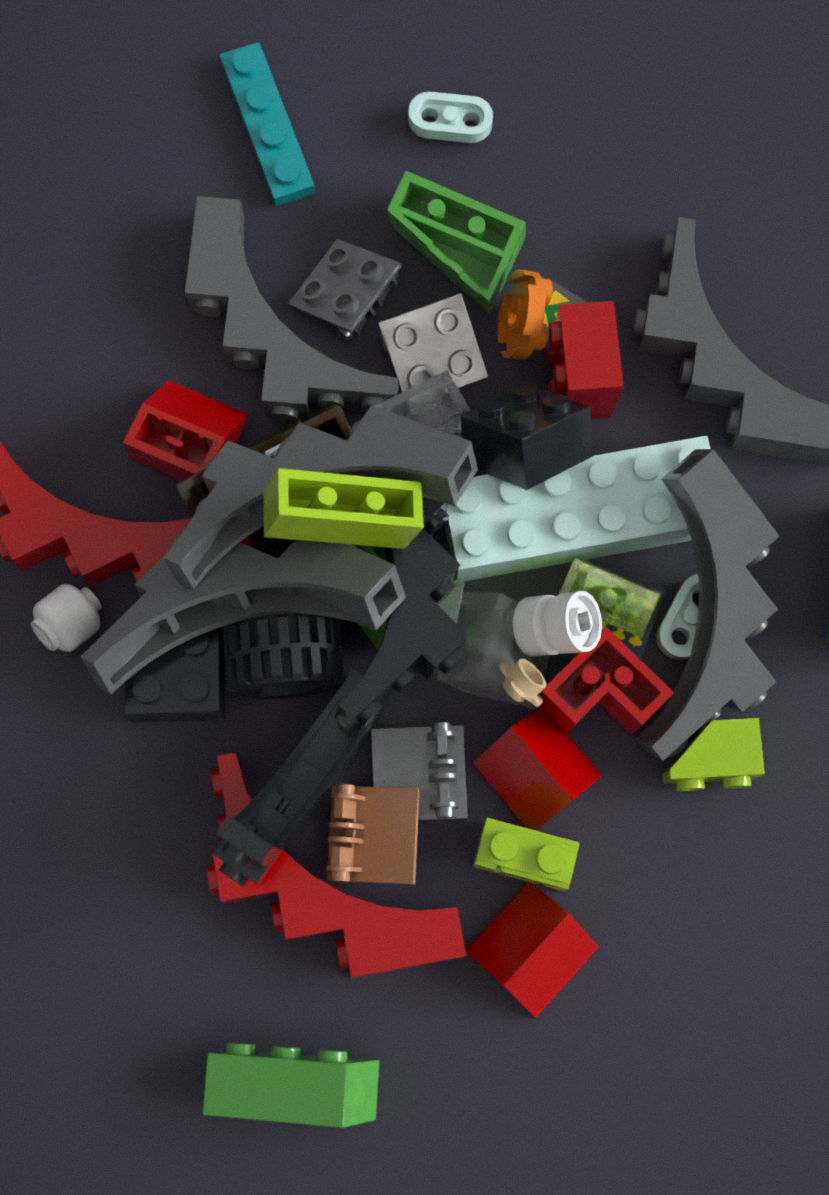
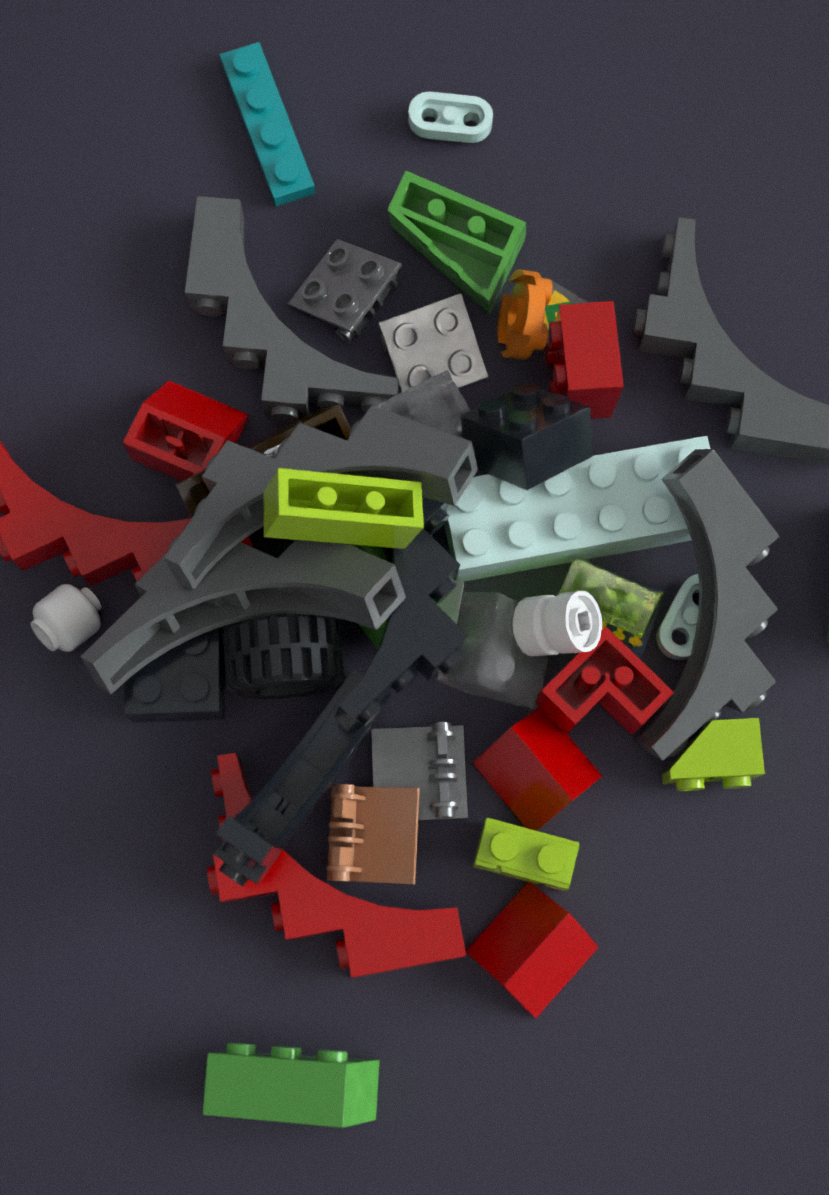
tan plate [499,659,546,707] -> none

